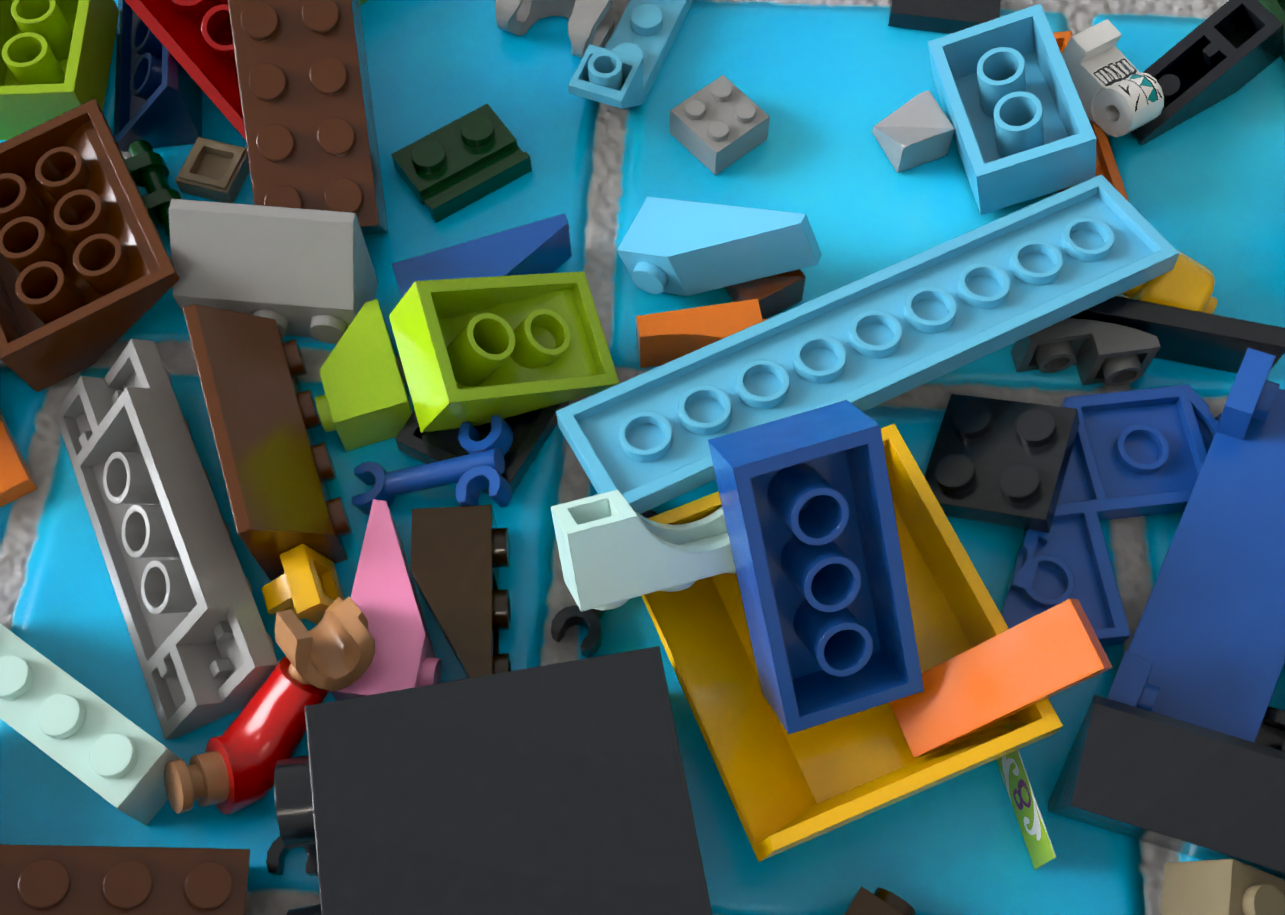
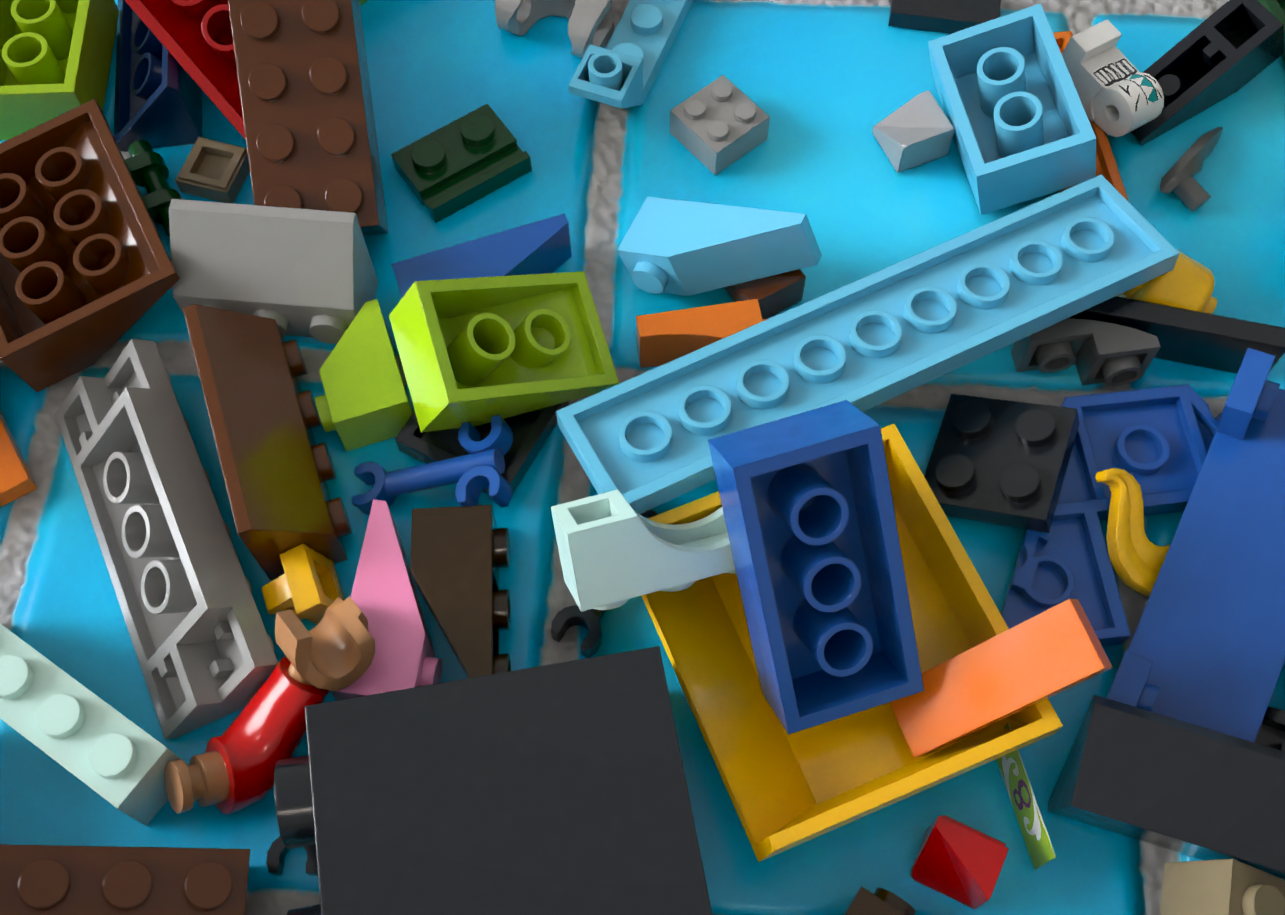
none -> red slope [910,815,1009,910]
none -> yellow piece [1095,468,1170,597]
none -> dark grey bar [1160,127,1223,213]

